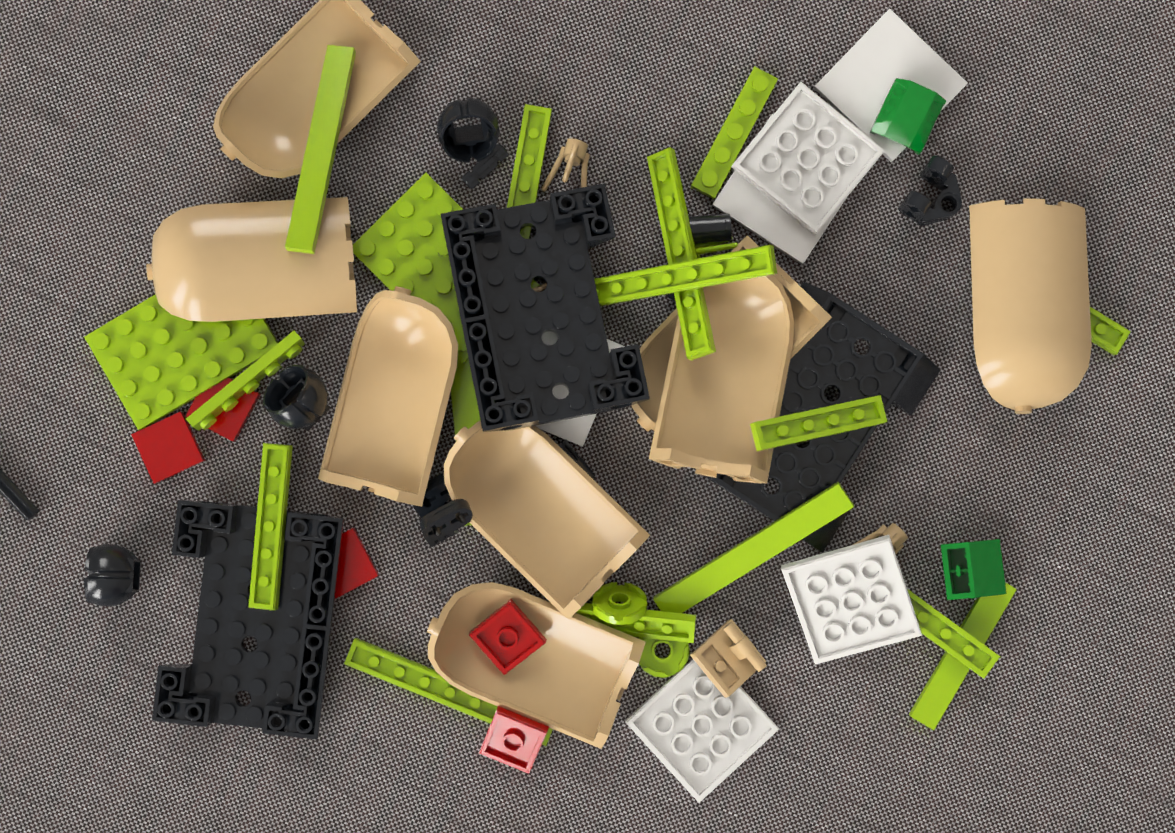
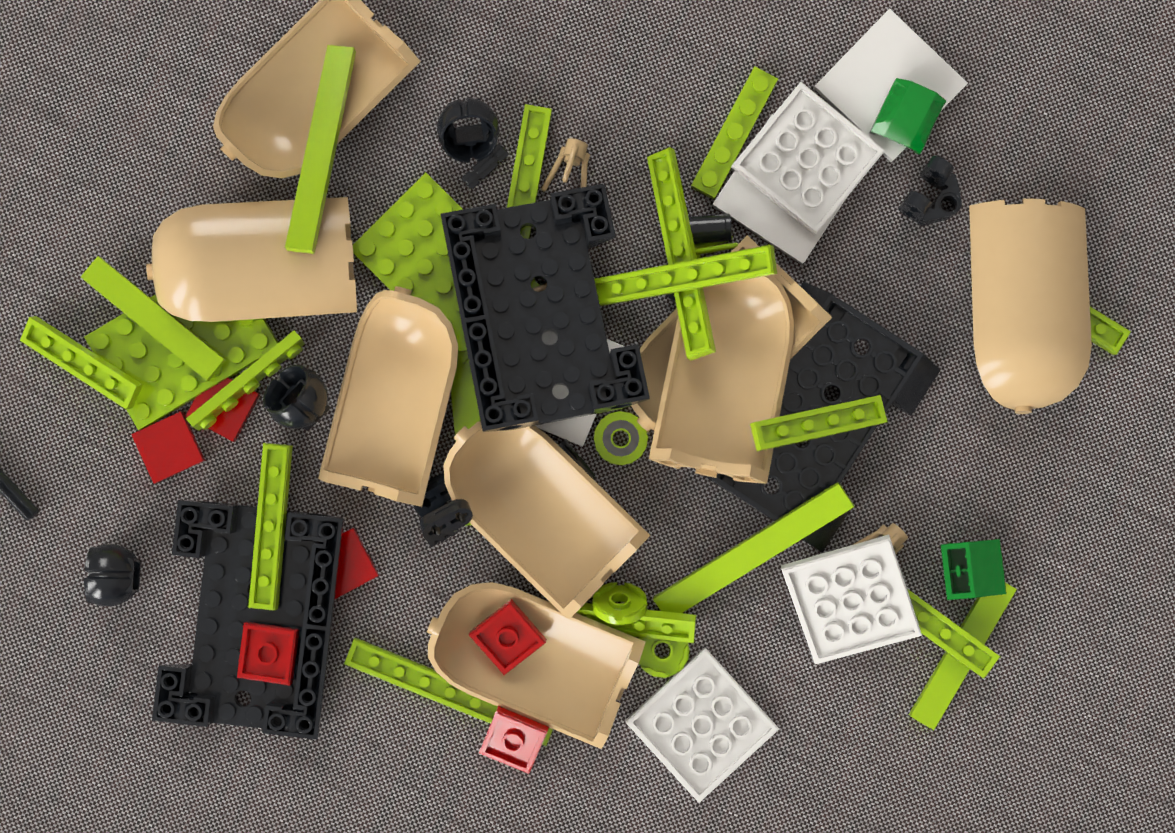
tan plate [690,619,767,698] -> none
none -> lime plate [20,316,143,410]
none -> lime tile [81,256,226,381]
none -> red tile [237,622,300,686]
none -> lime tile [594,411,648,465]

